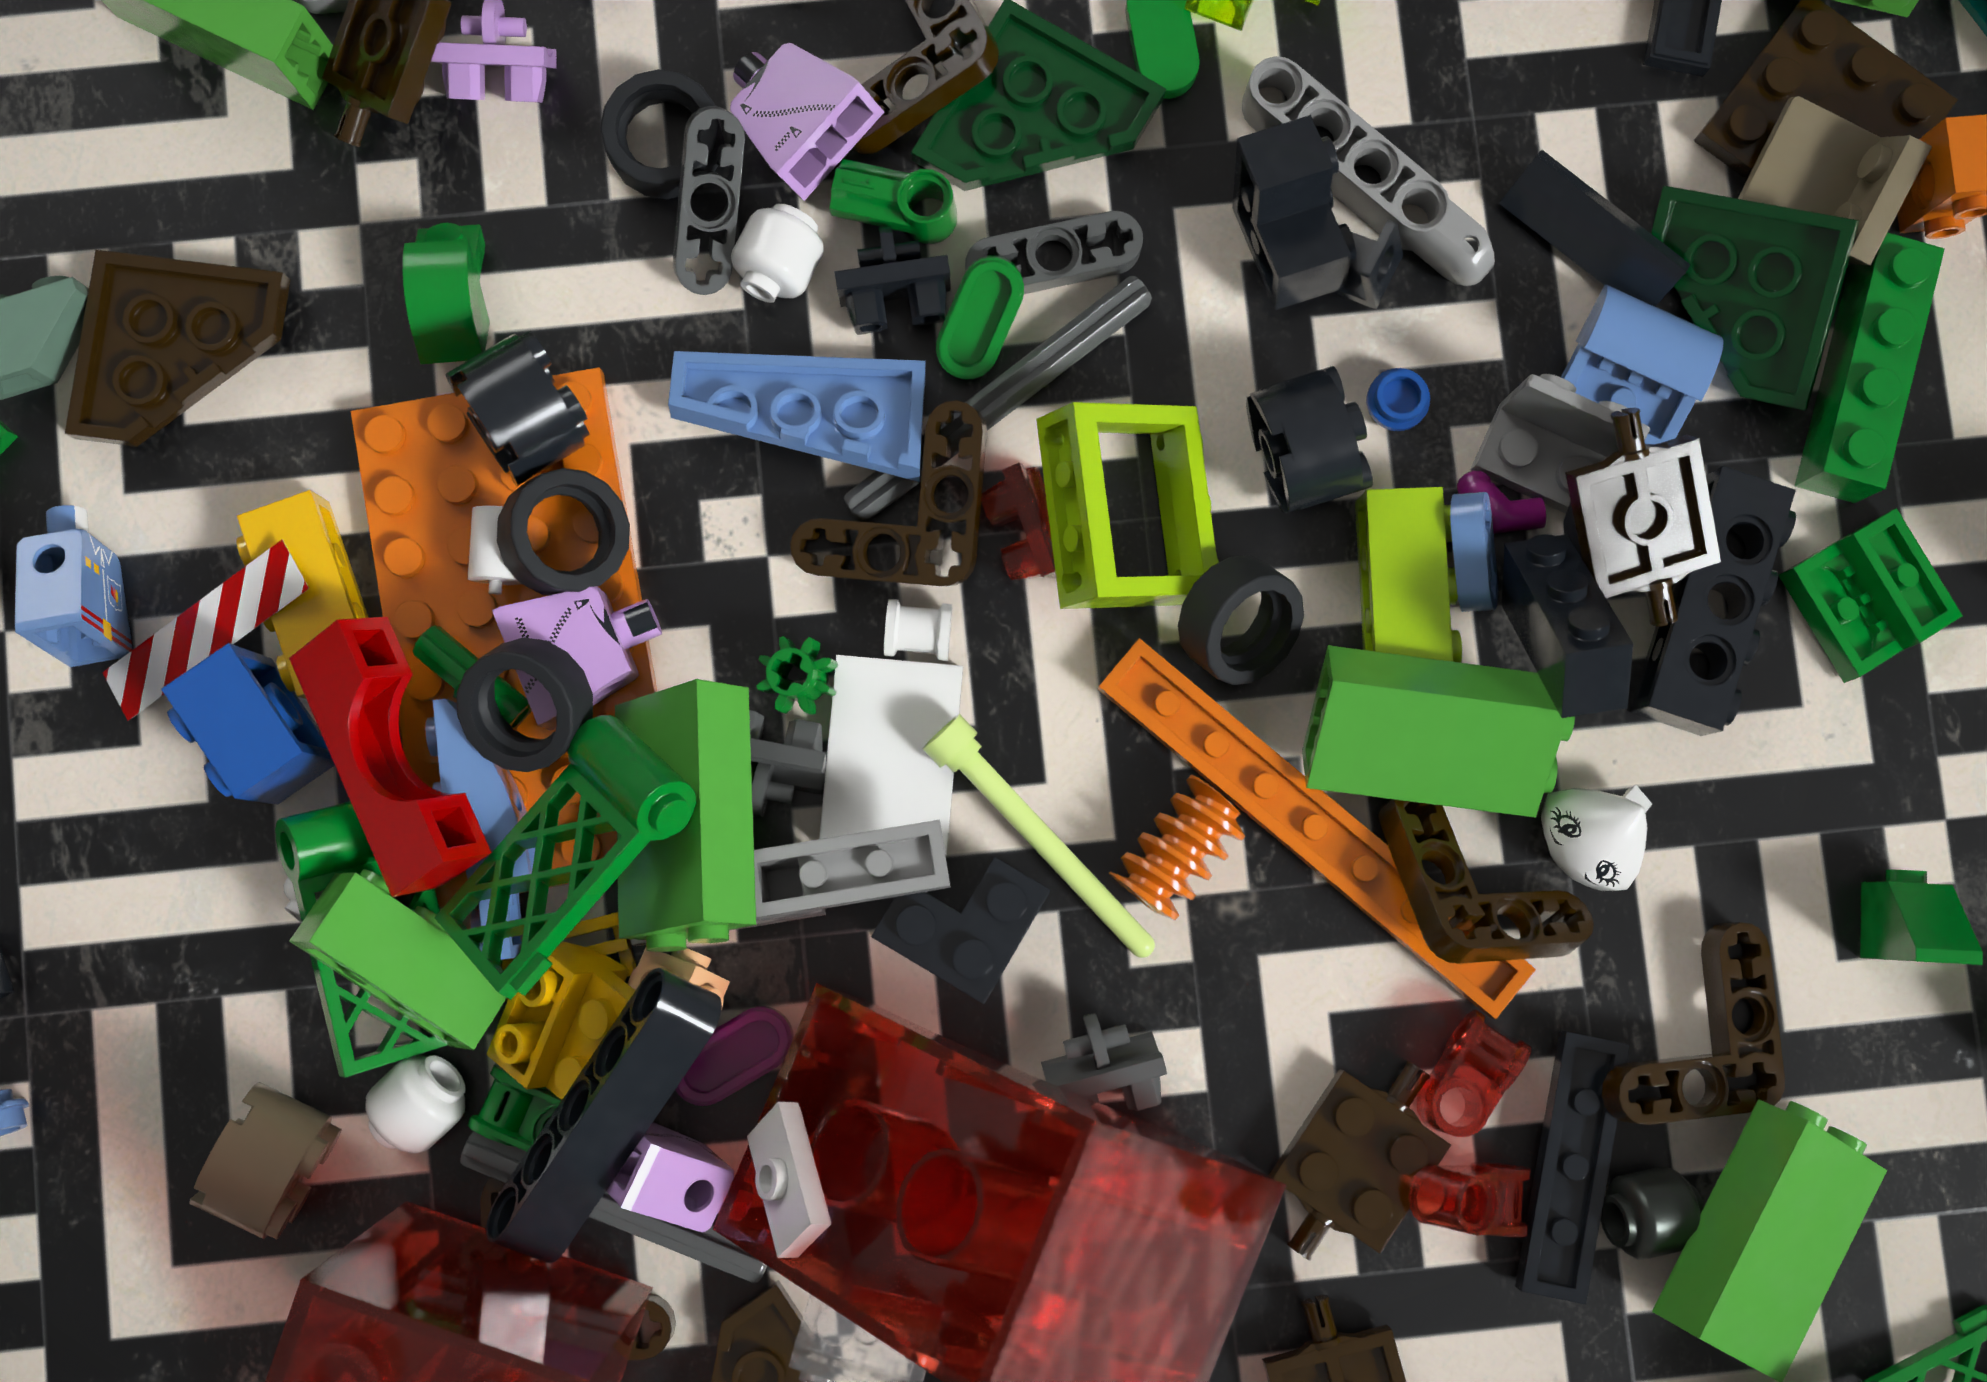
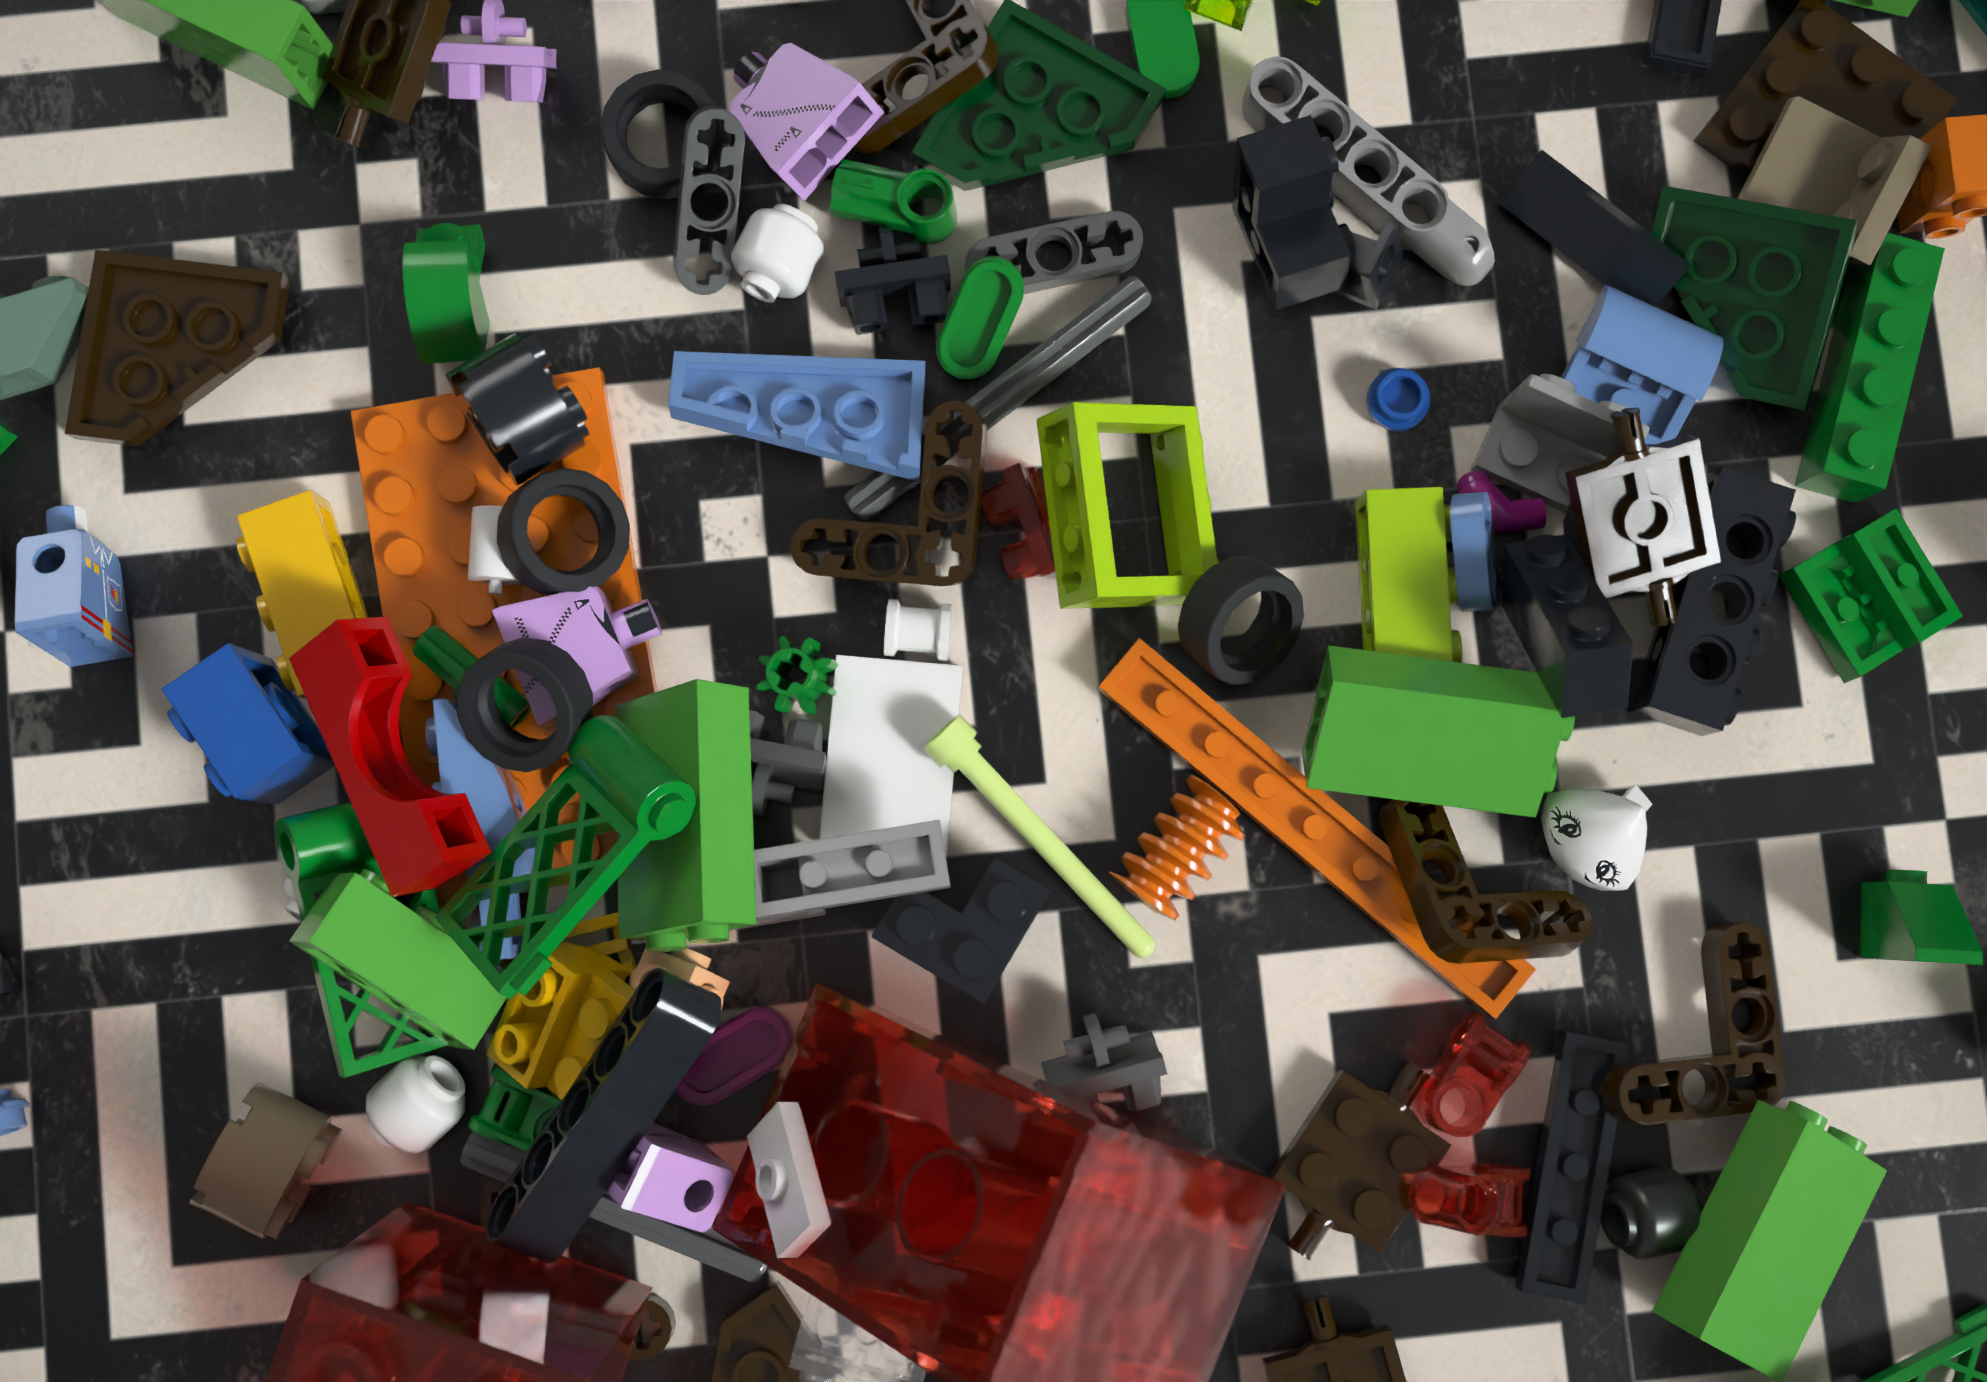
sticker [102,539,309,721] -> none
black brick [1246,366,1373,514] -> none

